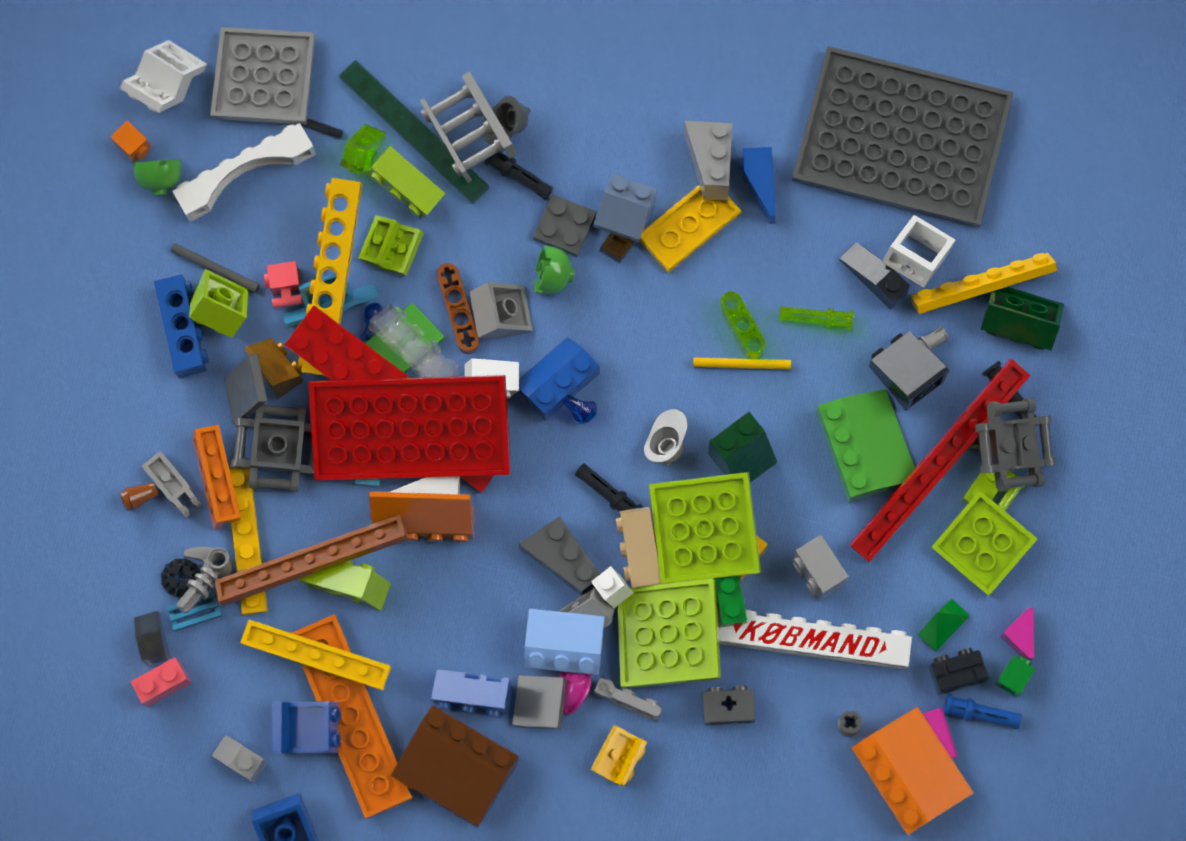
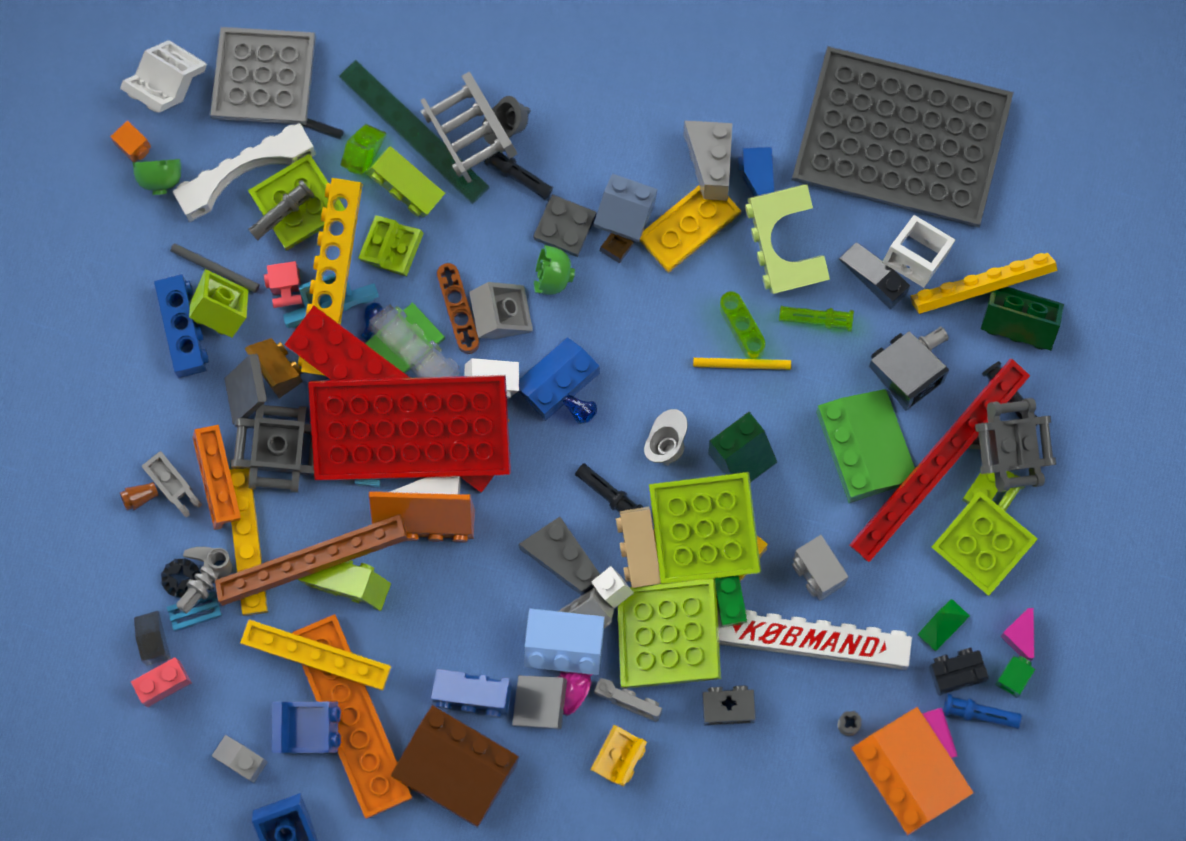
none -> lime plate [248,153,345,251]
none -> dark grey pin [248,180,315,240]
none -> yellowish green arch [745,184,830,294]

